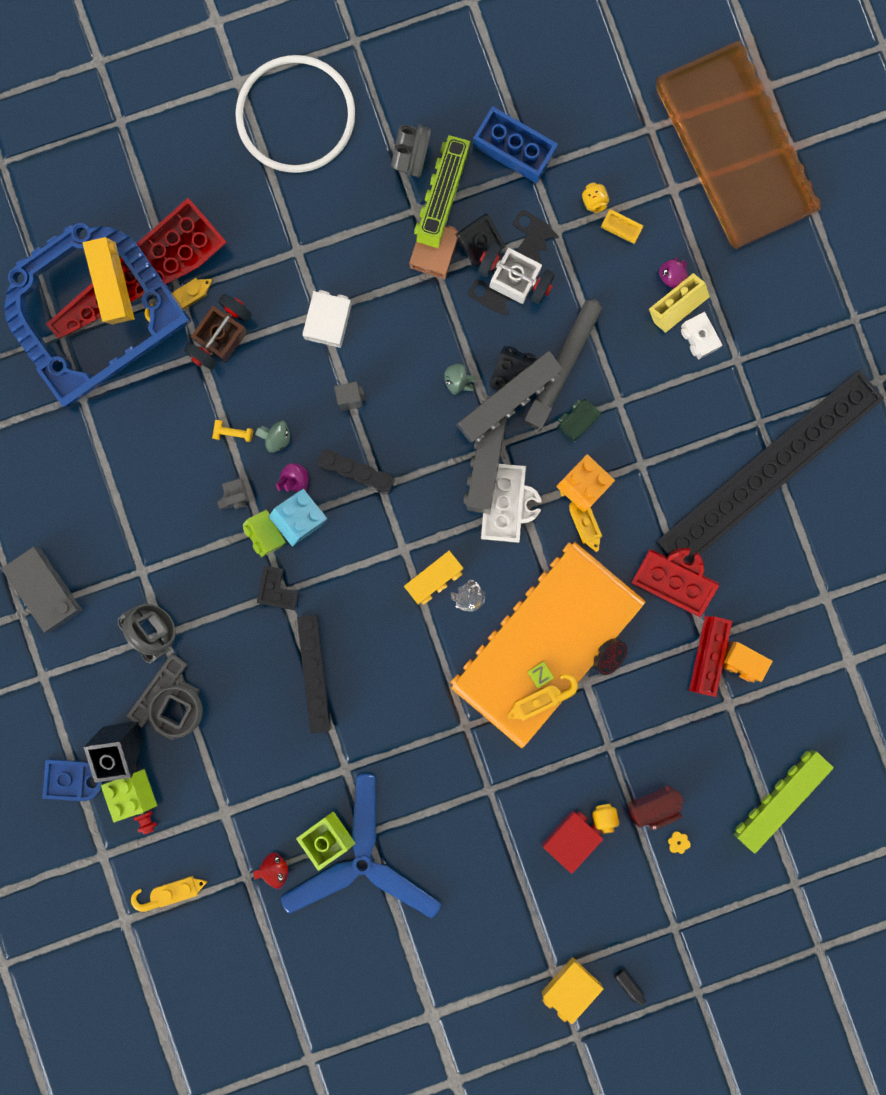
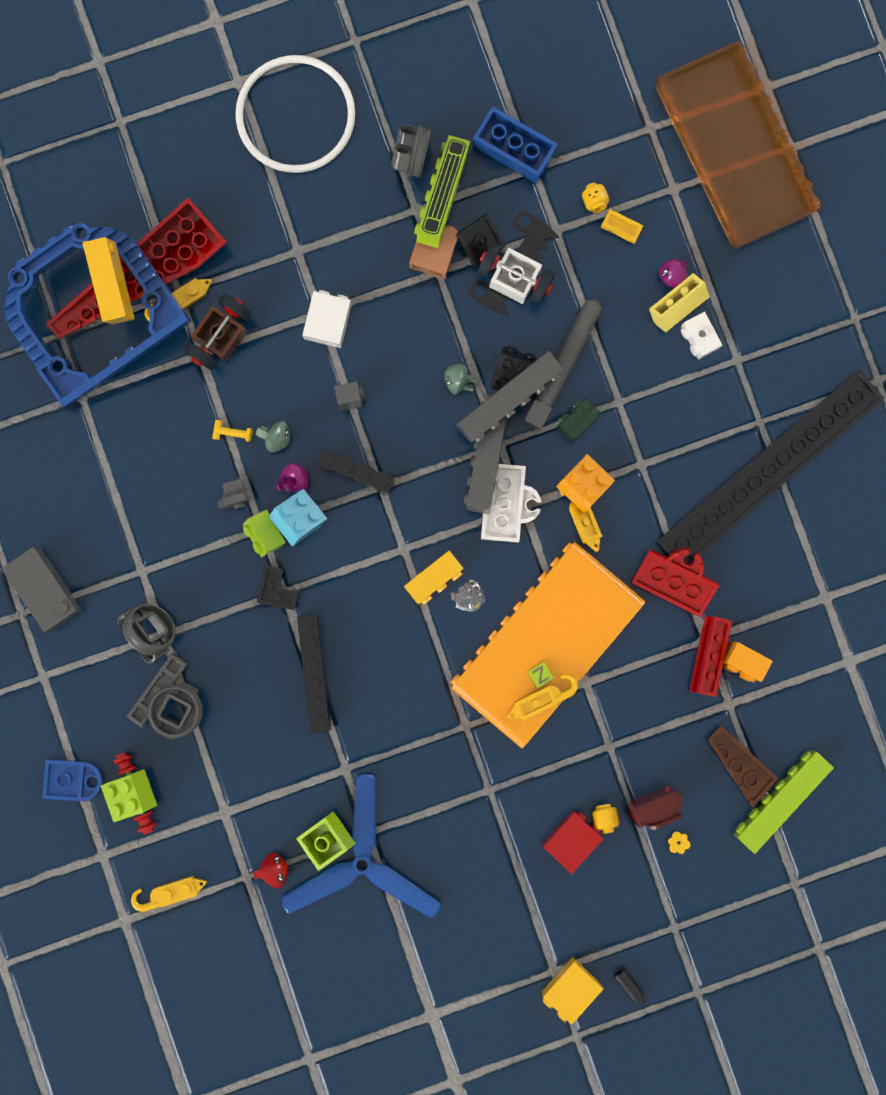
black slope [84,722,143,783] -> none
black tile [594,638,627,675] -> none
none -> reddish brown wing [707,725,779,807]

